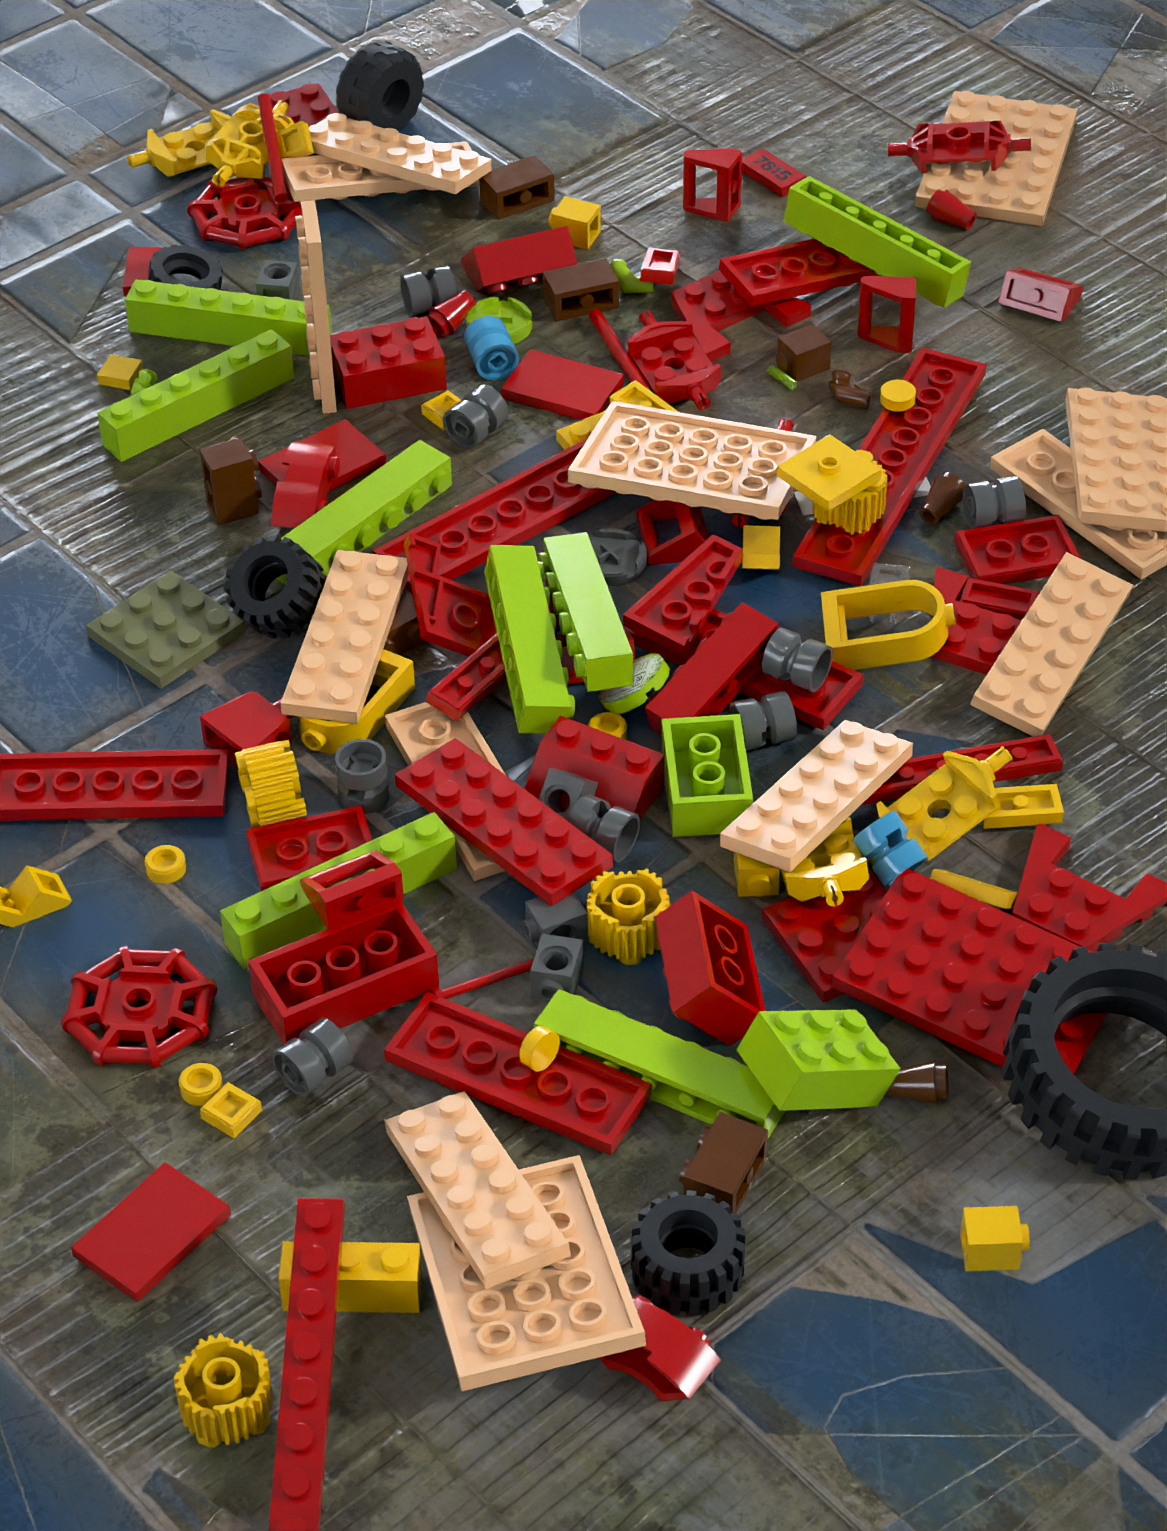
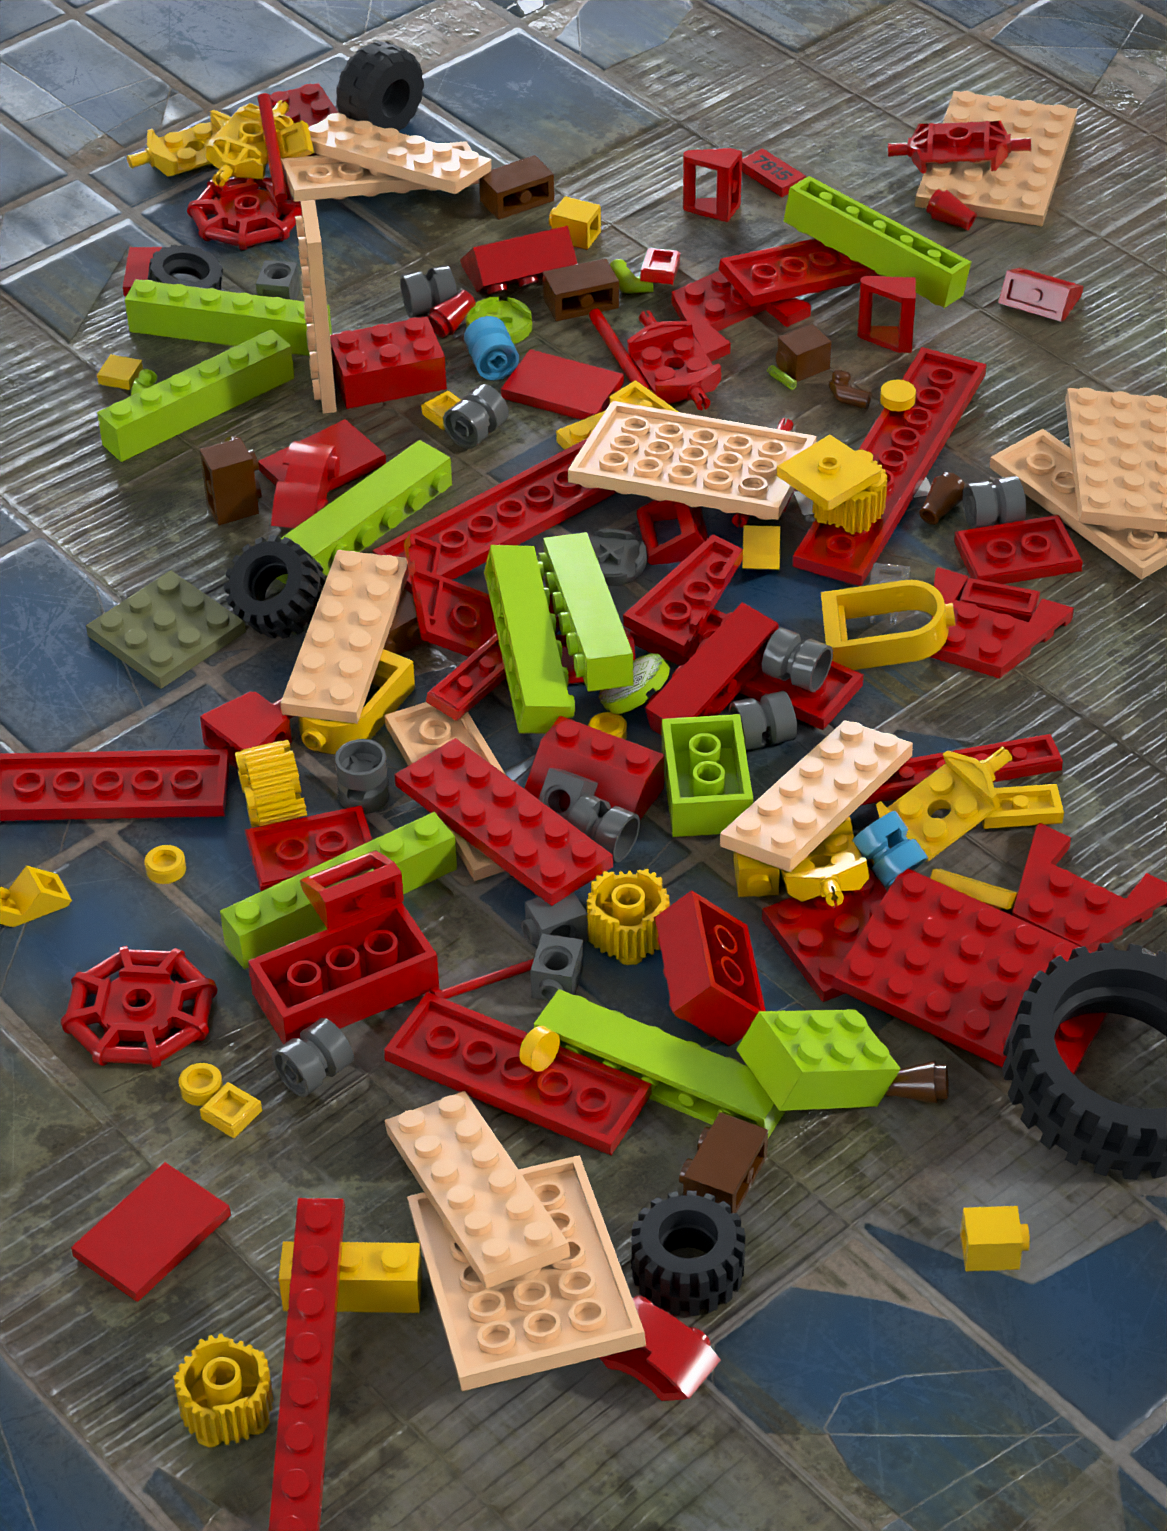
light nougat plate [970,552,1133,737] -> none

